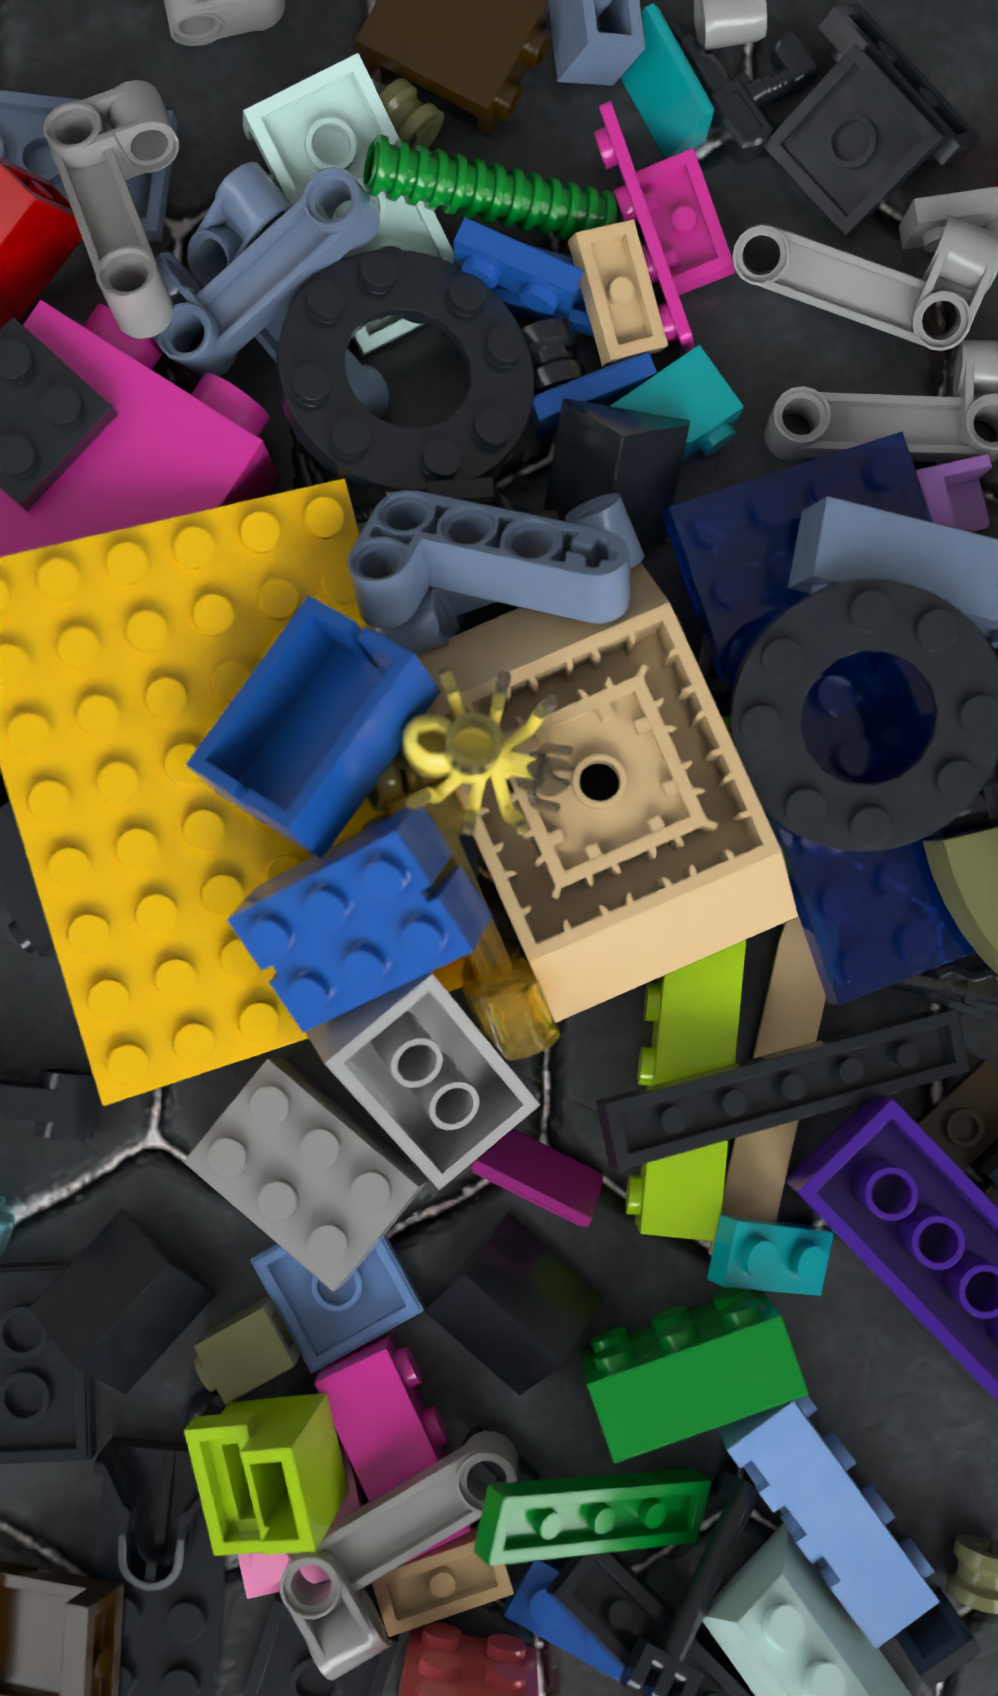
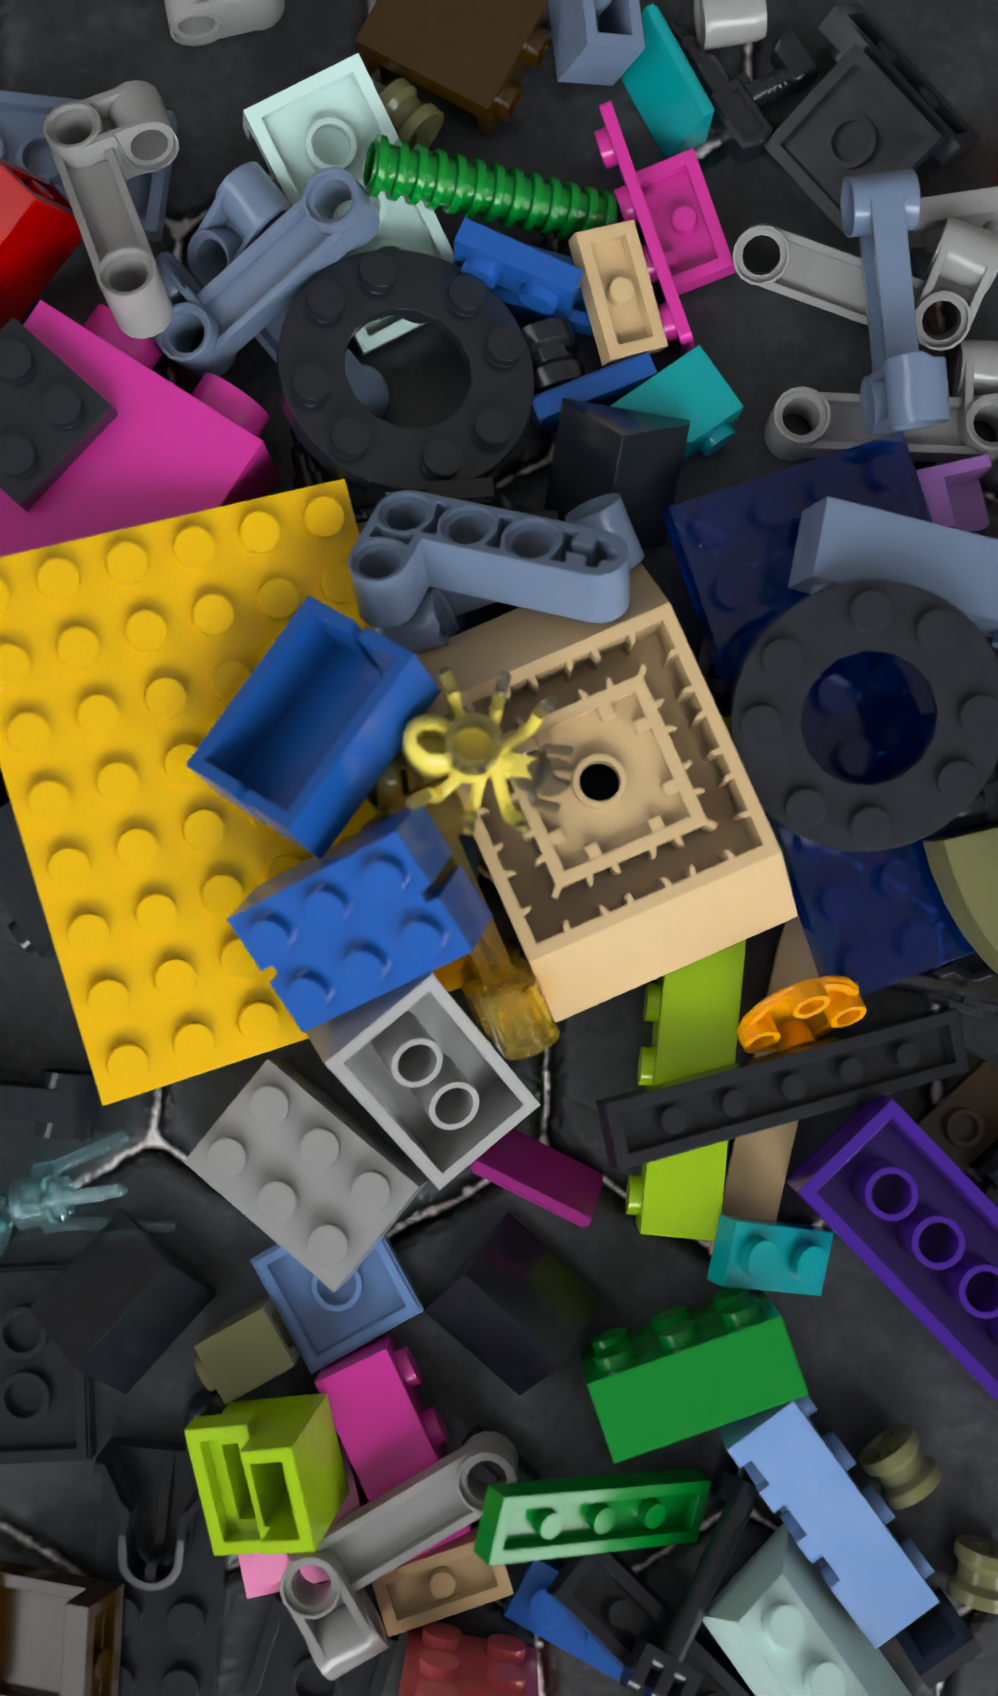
none -> clear light blue plant [9,1131,176,1234]
none -> light orange dish [736,975,867,1053]
none -> sand blue piece [840,168,951,435]
none -> olive wheel [858,1423,943,1509]

